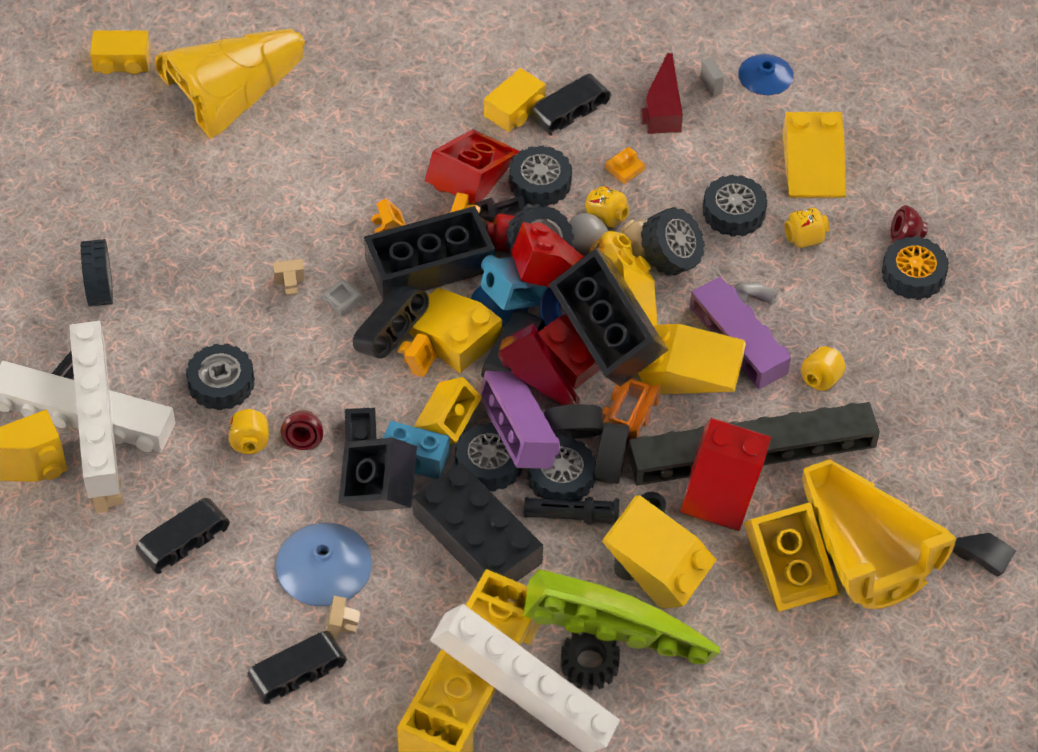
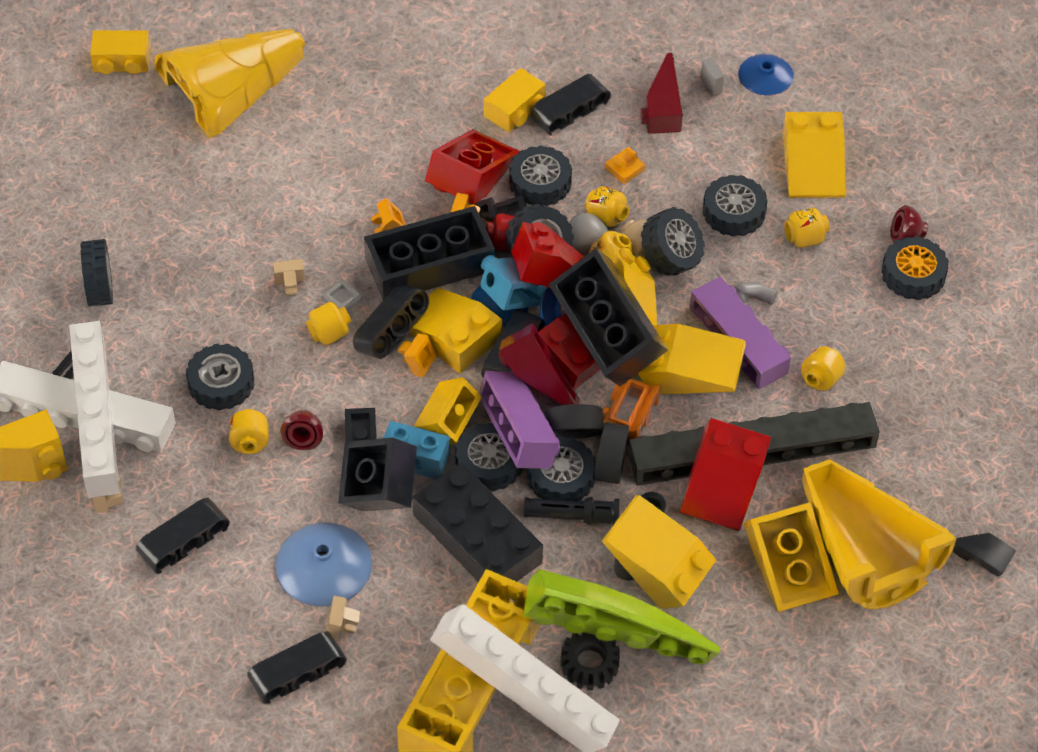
none -> yellow head [305,302,352,345]

